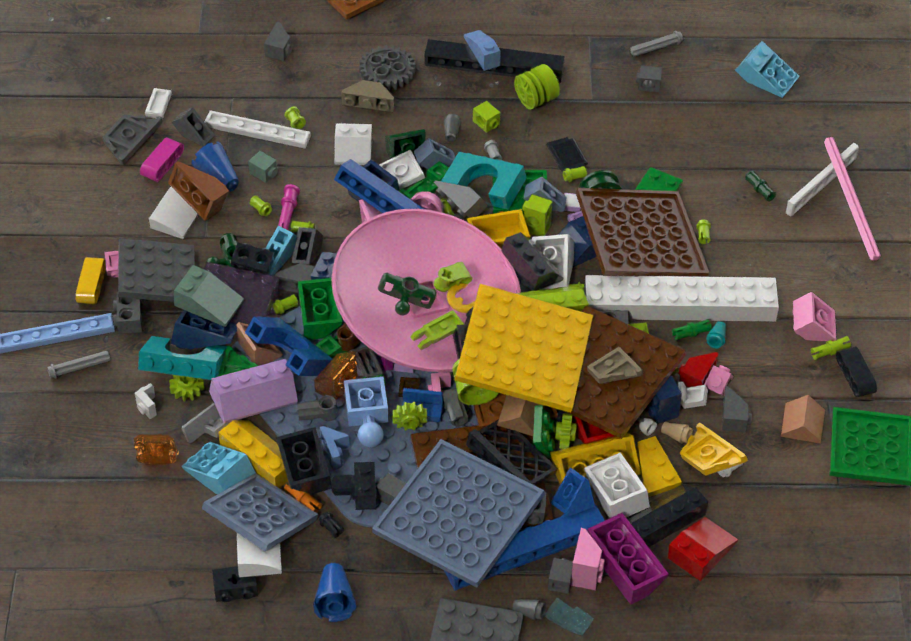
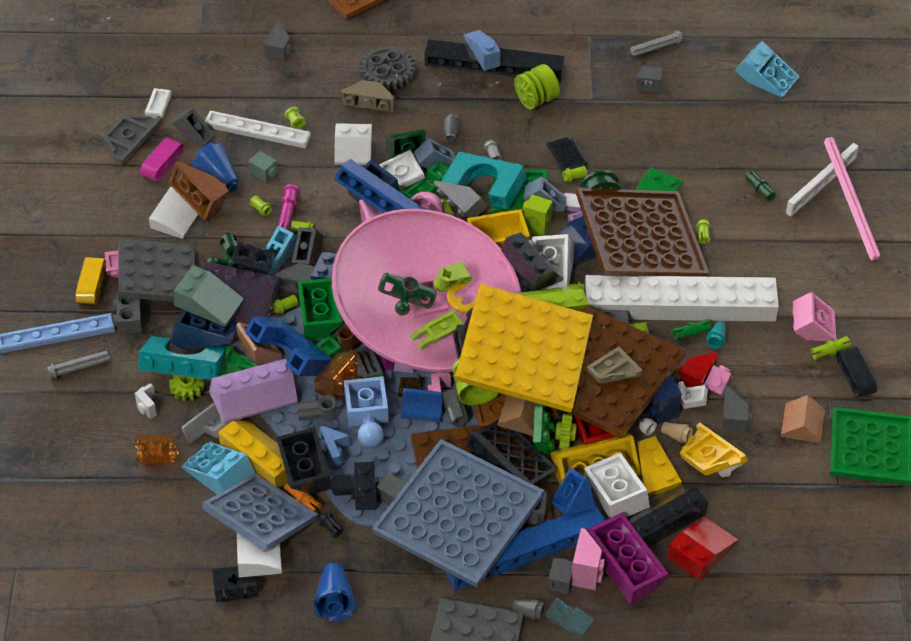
lime gear [392,402,427,431] -> none
lime brick [473,101,500,133] -> none

